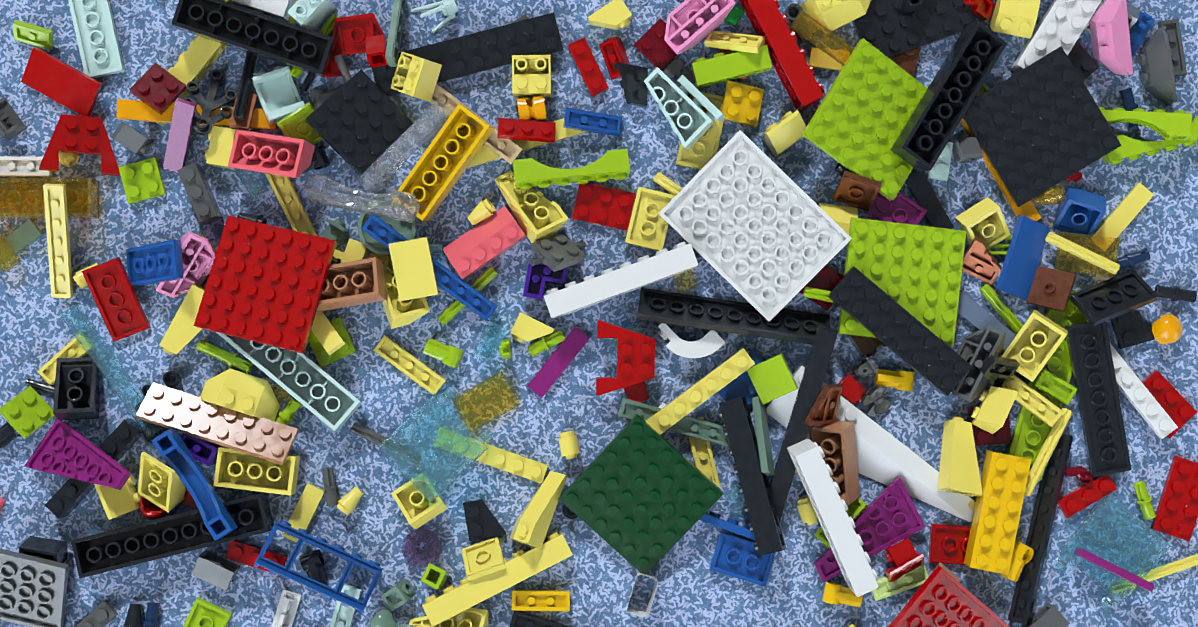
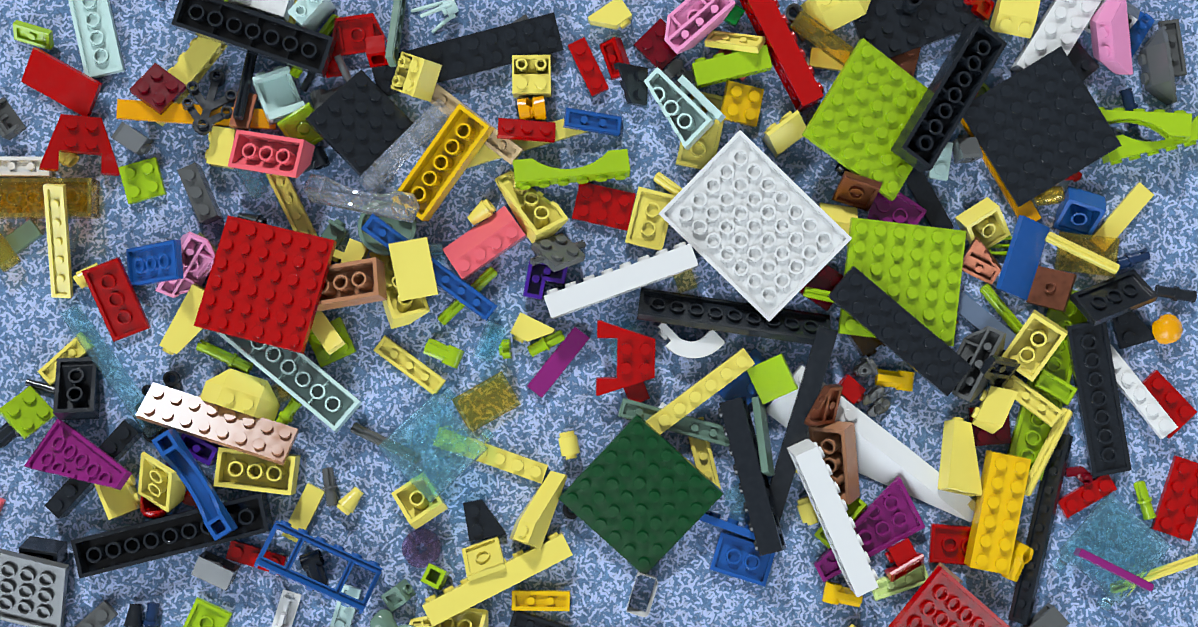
tile [163,98,197,173] -> none

